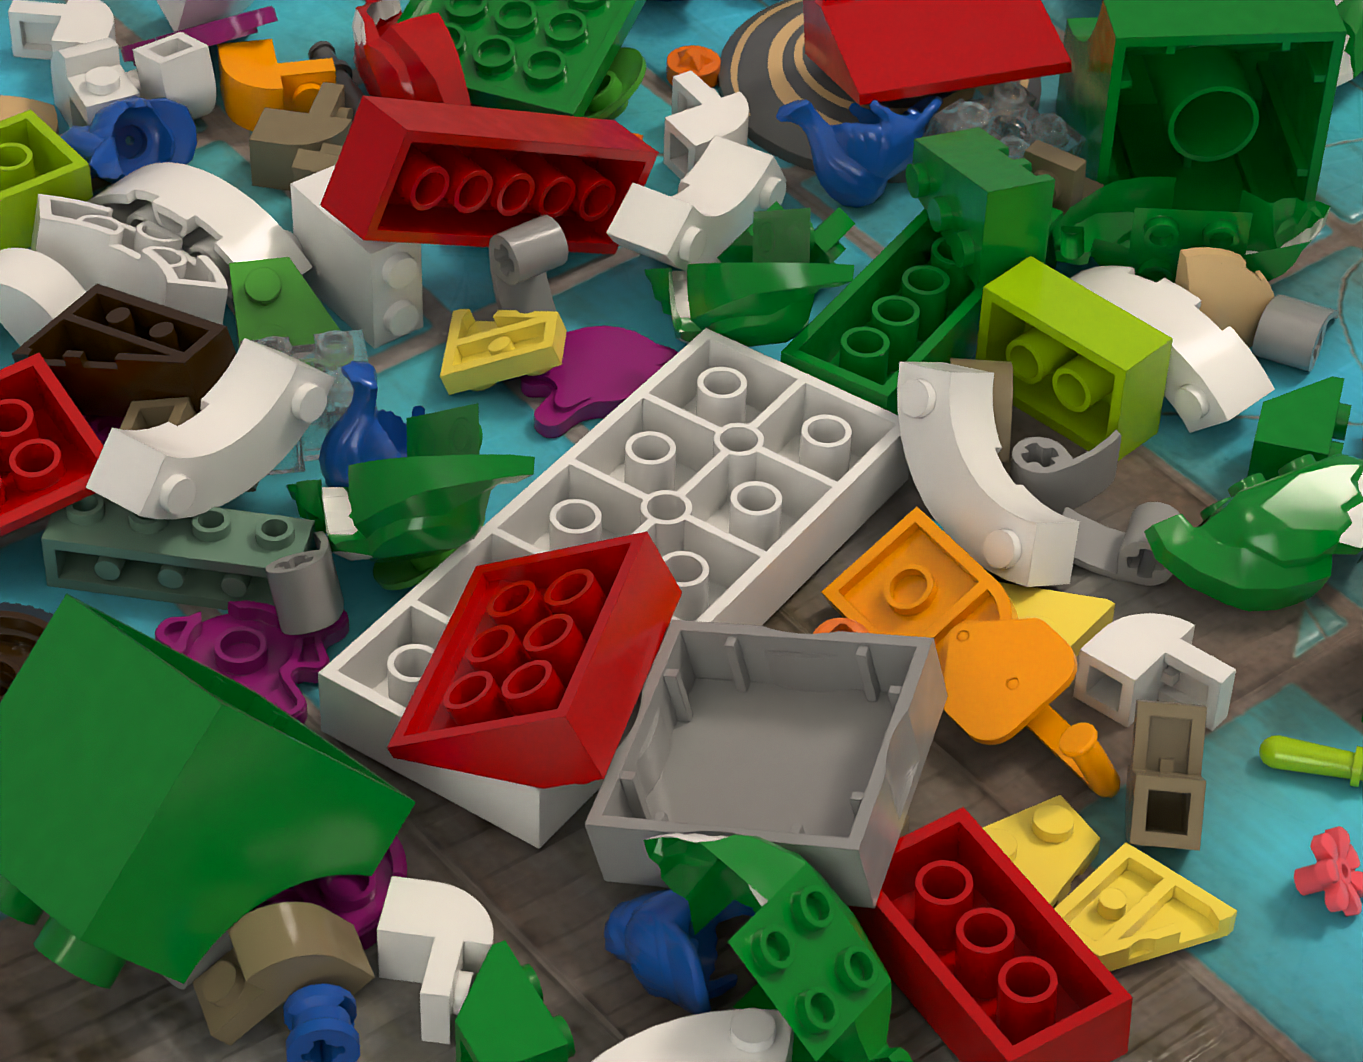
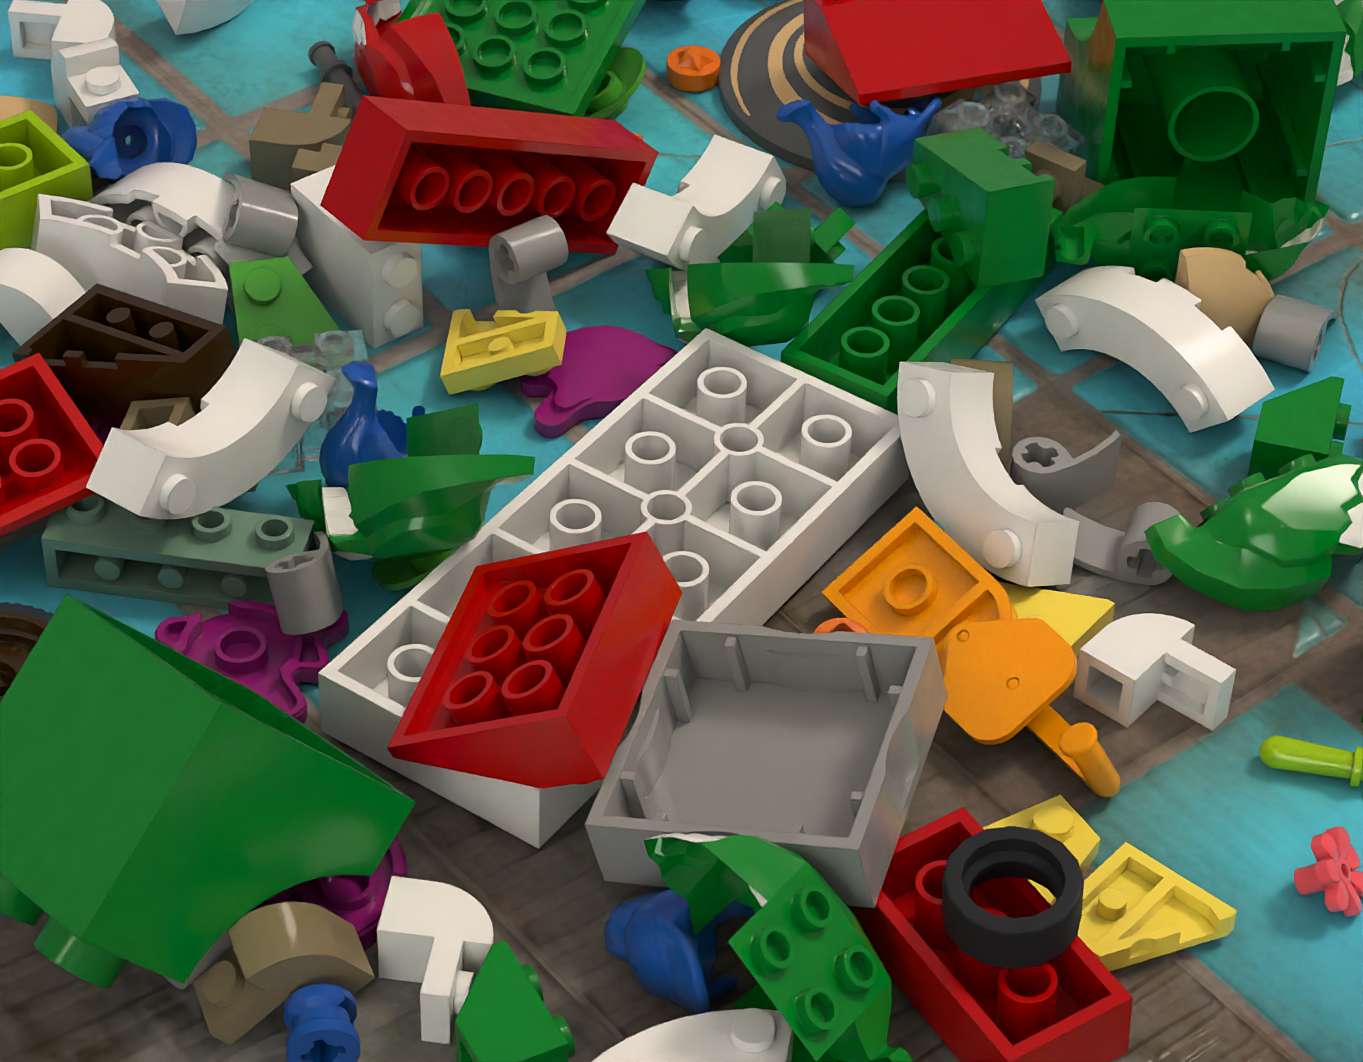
magenta tile [121,6,278,66] -> none
white brick [126,32,216,120] -> none
light orange brick [217,39,336,131] -> none
white brick [663,70,749,180] -> none
lime brick [975,256,1173,461] -> none
dark tan brick [1125,699,1207,851] -> none
none -> light grey panel [222,172,298,258]
none -> black tyre [942,826,1084,969]

